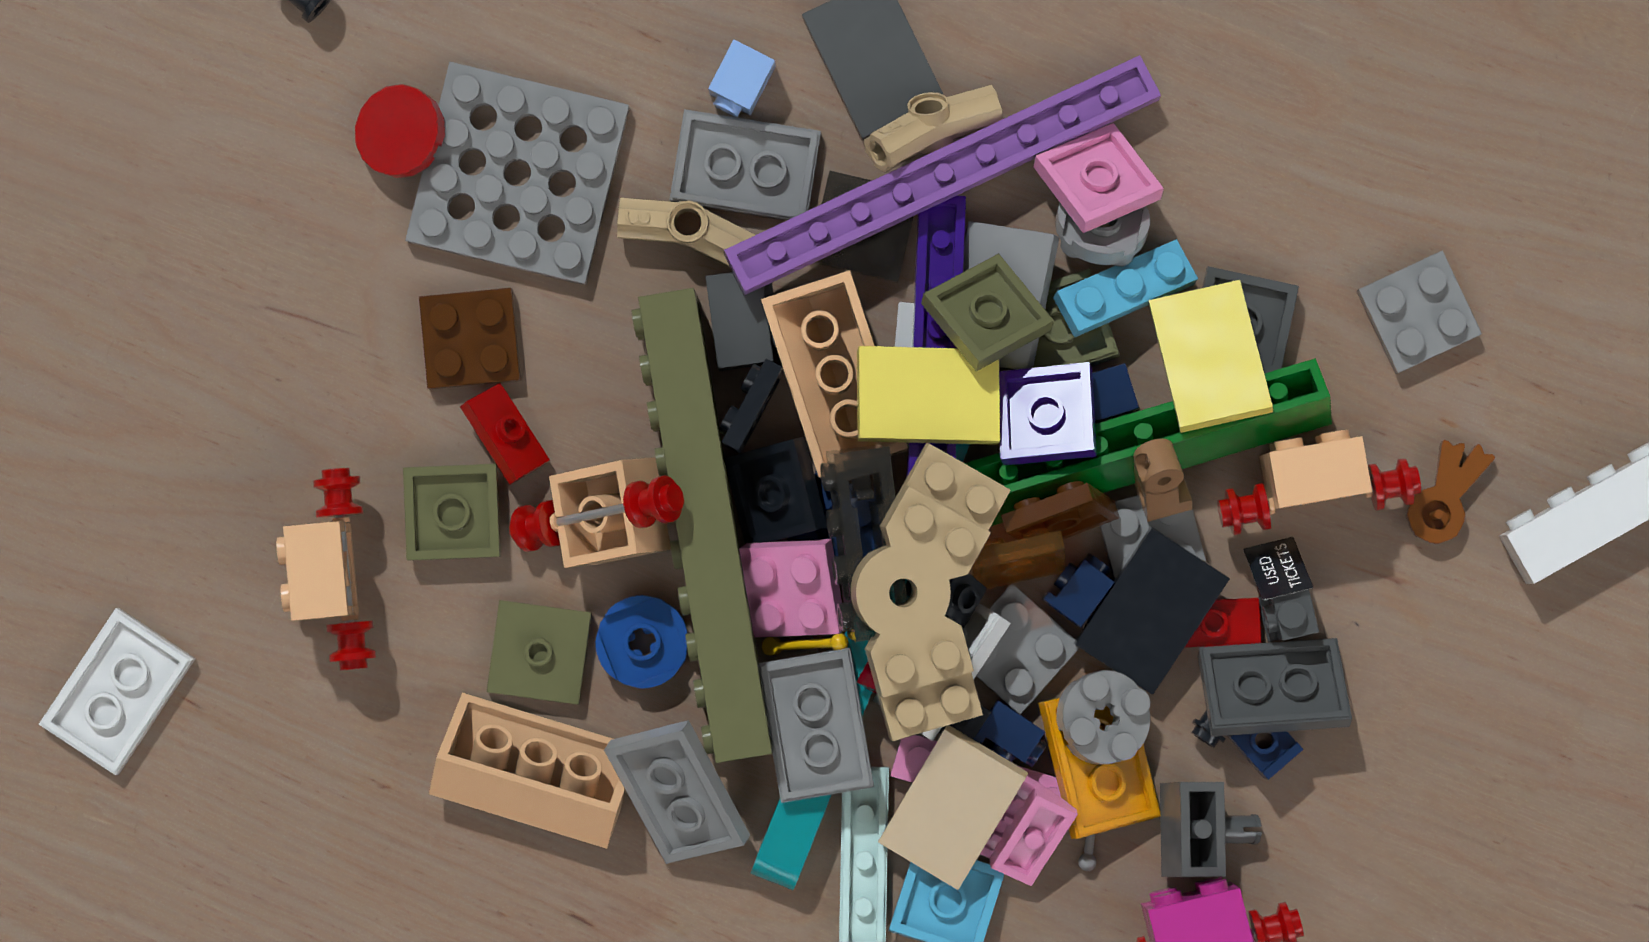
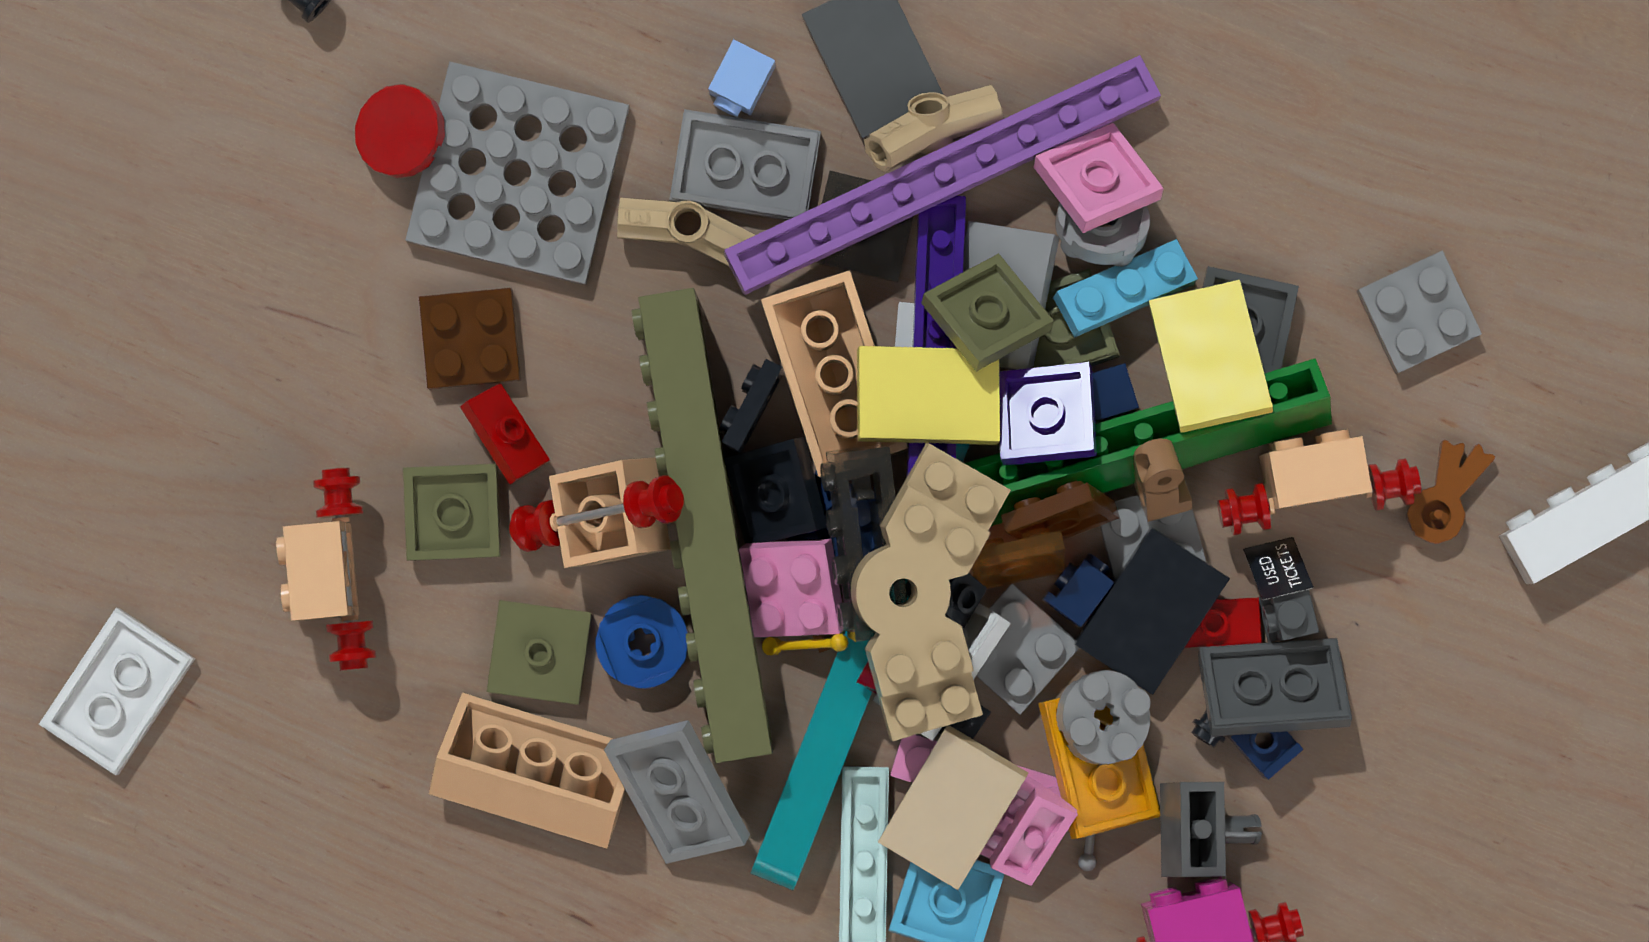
dark grey brick [705,272,778,371] -> none
light grey tile [758,648,874,803] -> none
dark blue brick [973,700,1047,767] -> none

